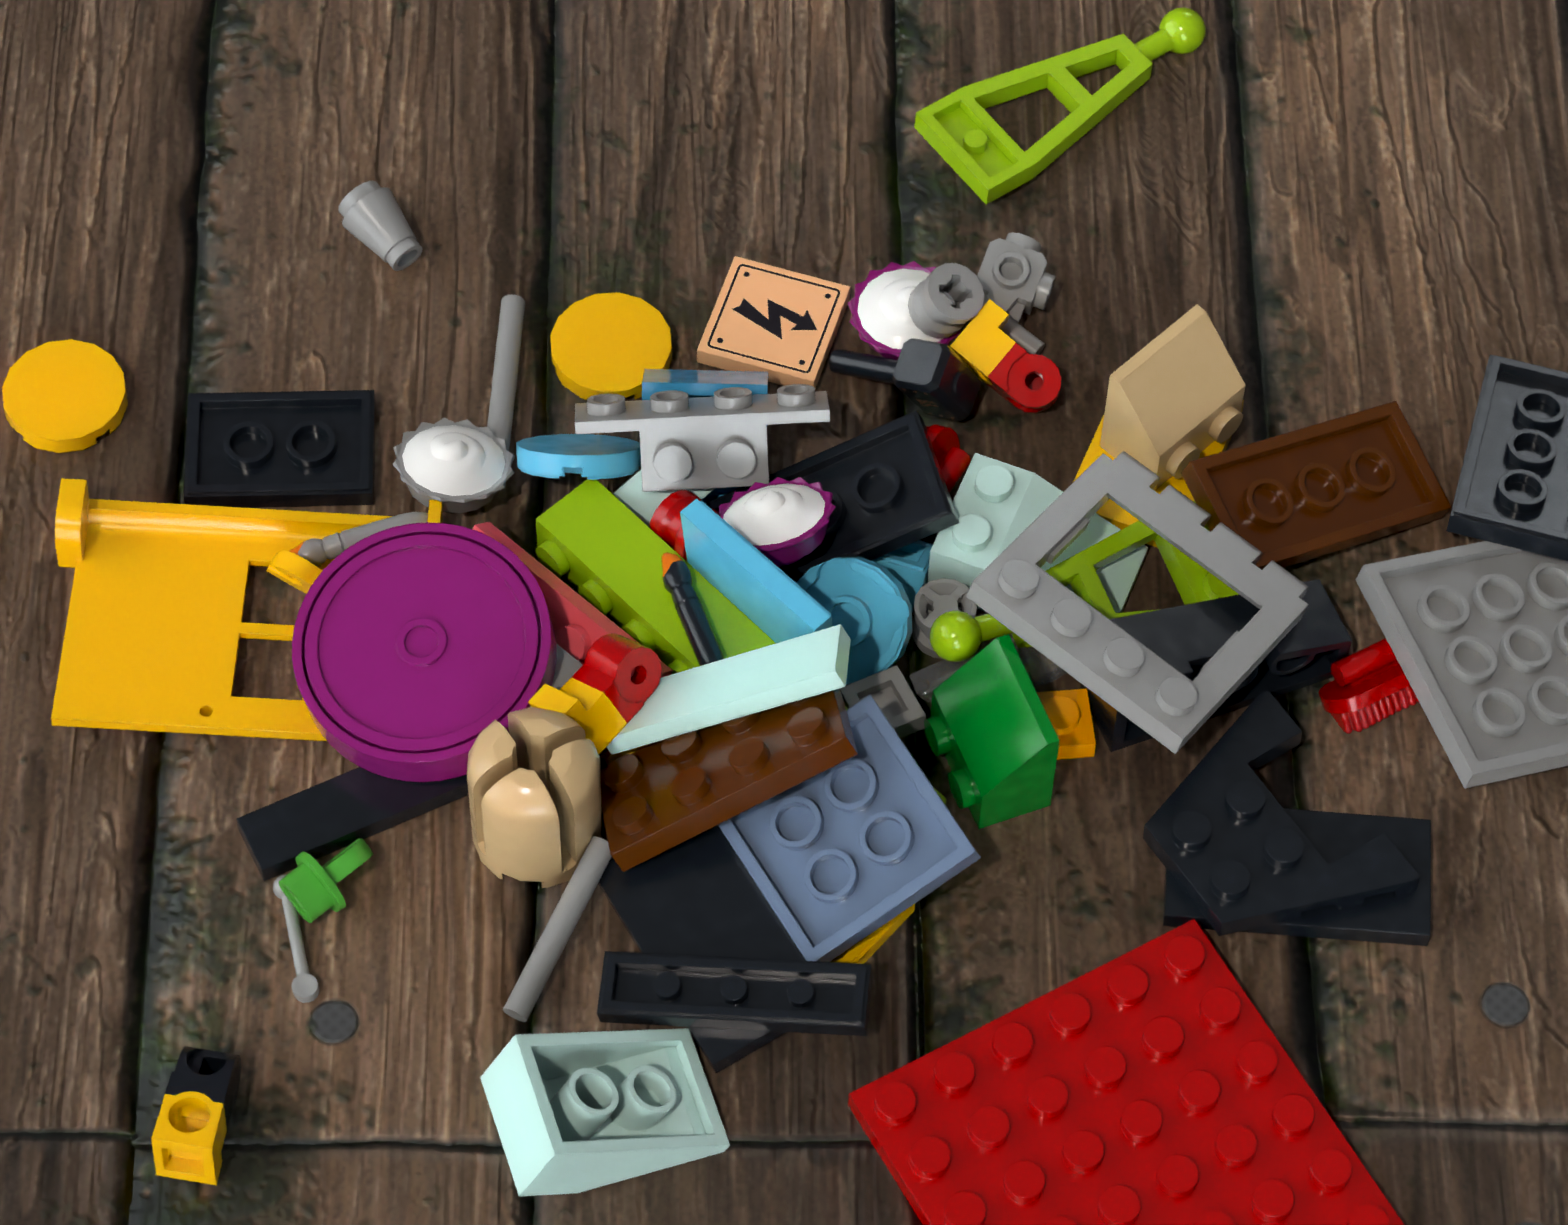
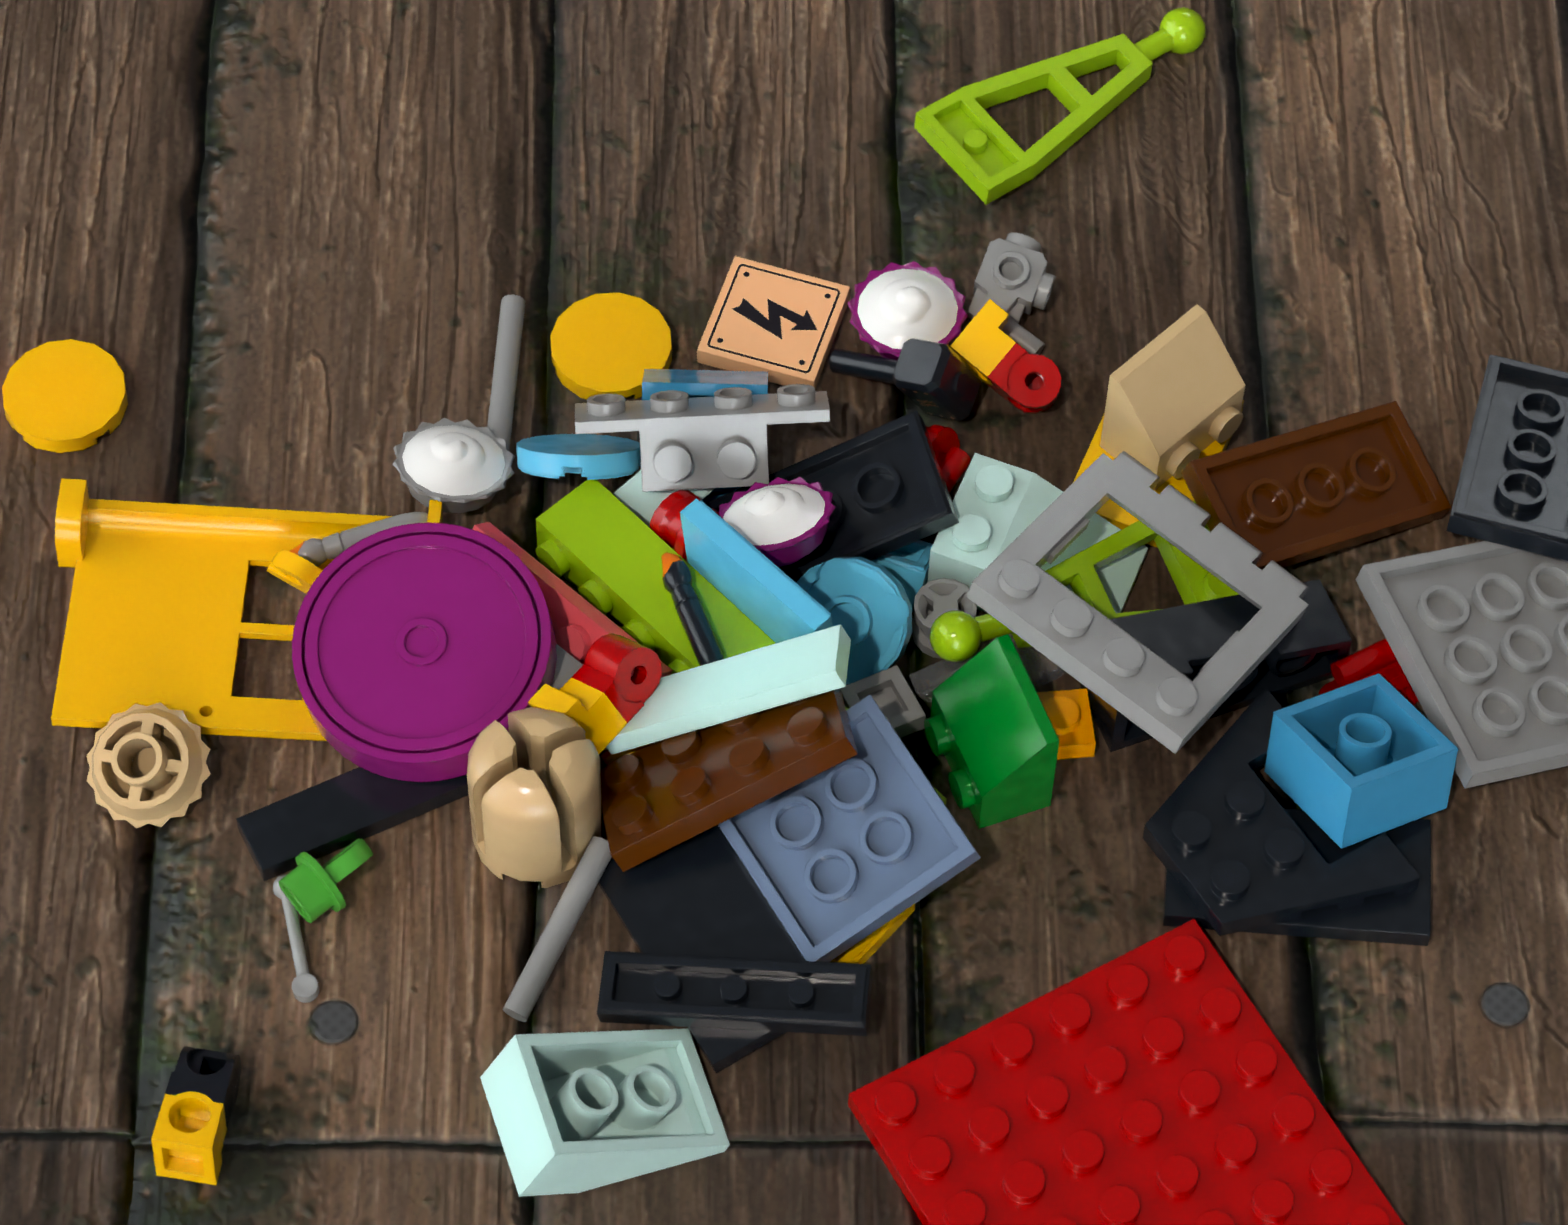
black tile [184,390,376,508] -> none
light grey cone [338,180,422,271] -> none
light grey wheel [908,263,985,338] -> none
none -> tan piece [86,702,211,829]
none -> dark azure brick [1264,673,1458,849]

